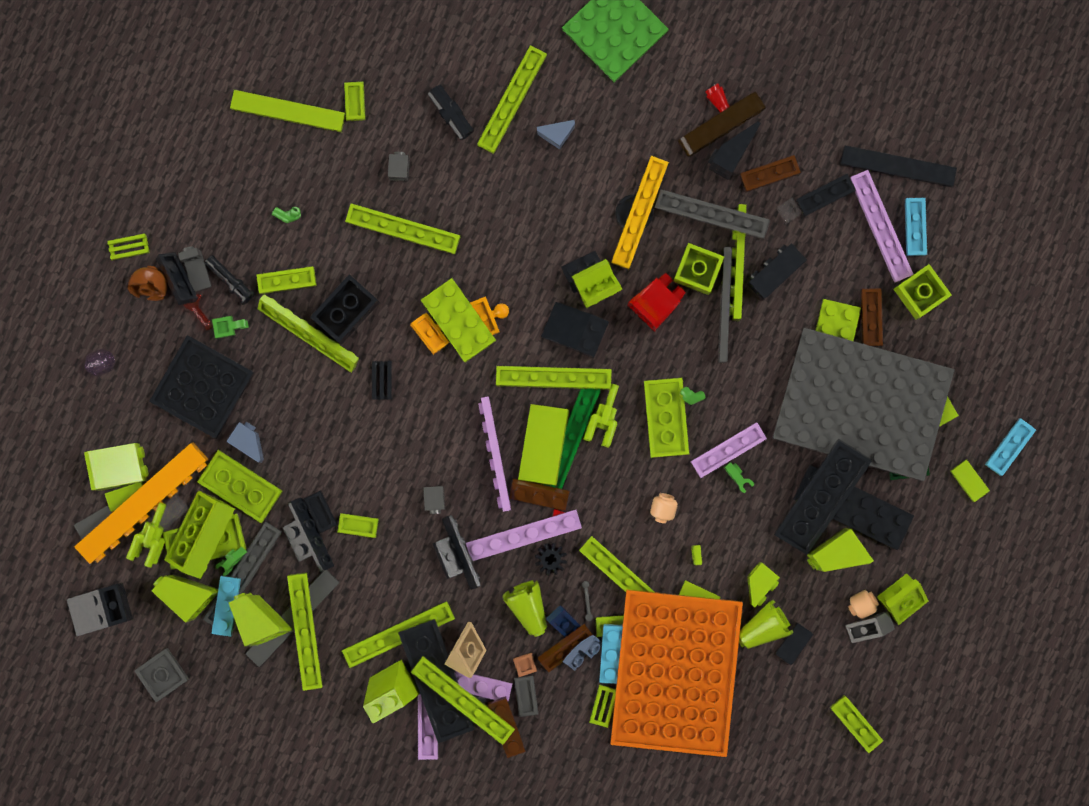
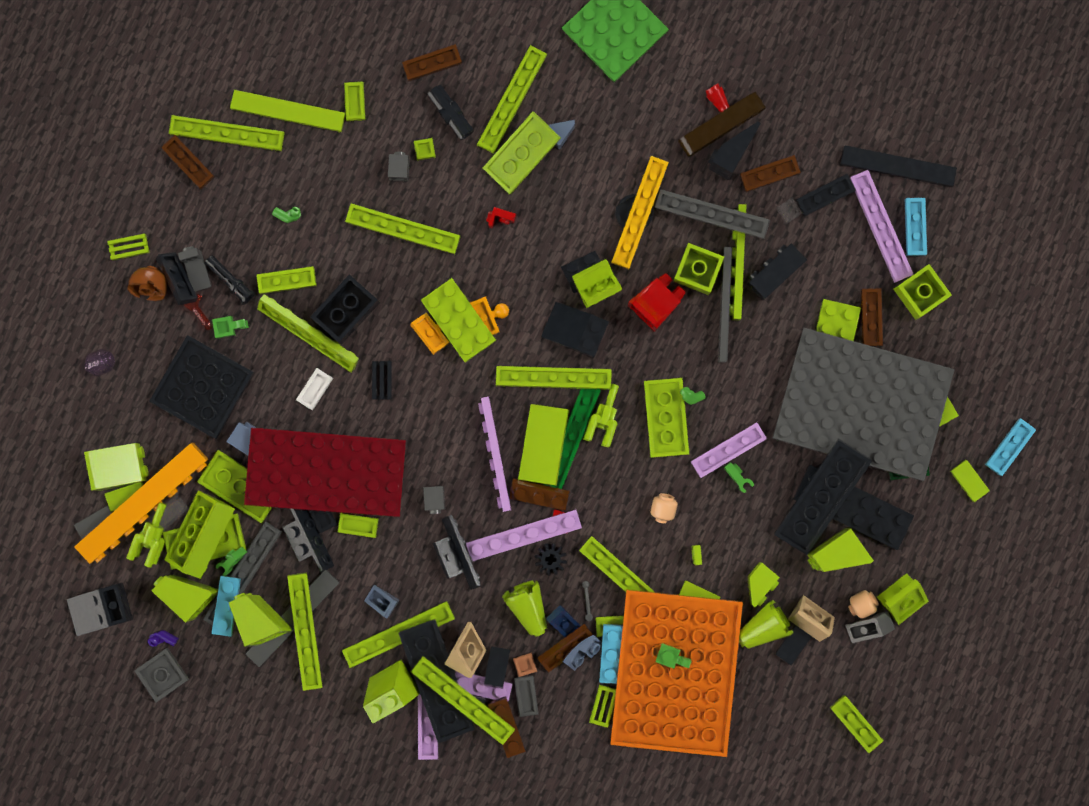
none -> dark purple arm [148,630,179,647]
none -> reddish brown plate [161,135,215,190]
none -> lime tile [169,115,284,151]
none -> dark red plate [244,428,406,517]
none -> white tile [296,368,333,410]
none -> sand blue slope [364,585,399,618]
none -> reddish brown plate [402,44,462,82]
none -> lime tile [414,138,436,161]
none -> lime tile [483,112,561,194]
none -> black tile [484,646,510,689]
none -> red bracket [486,207,516,229]
none -> bright green plate [656,643,692,669]
none -> tan slope [788,595,835,642]

